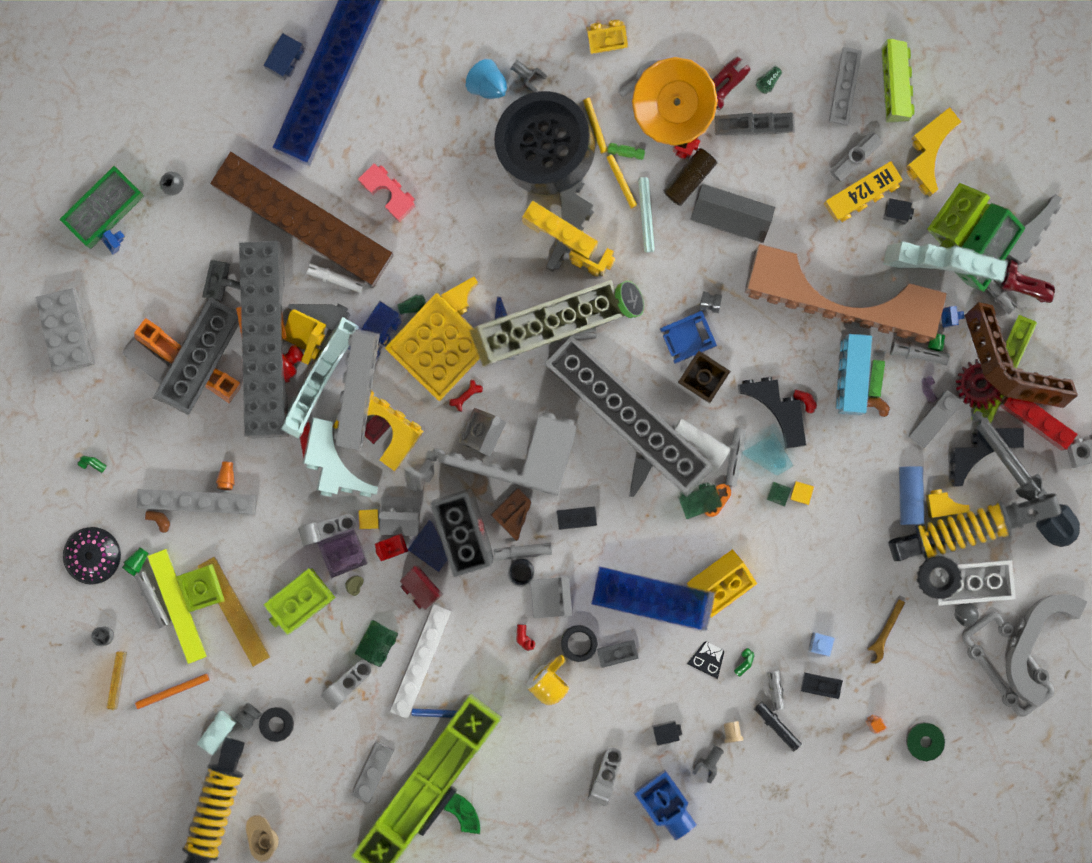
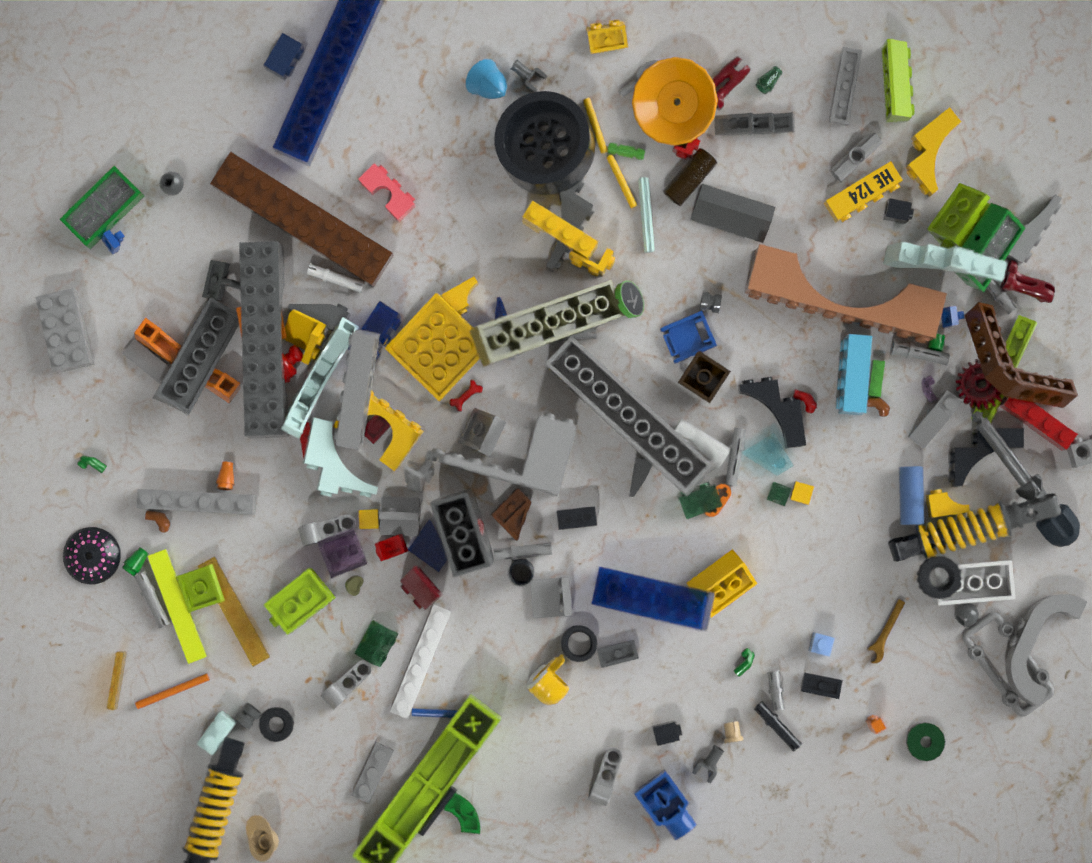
dark grey wheel [91,626,114,646] -> none
clear green cone [397,294,426,315] -> none
red arm [516,624,536,651] -> none
black sticker [687,642,724,679] -> none

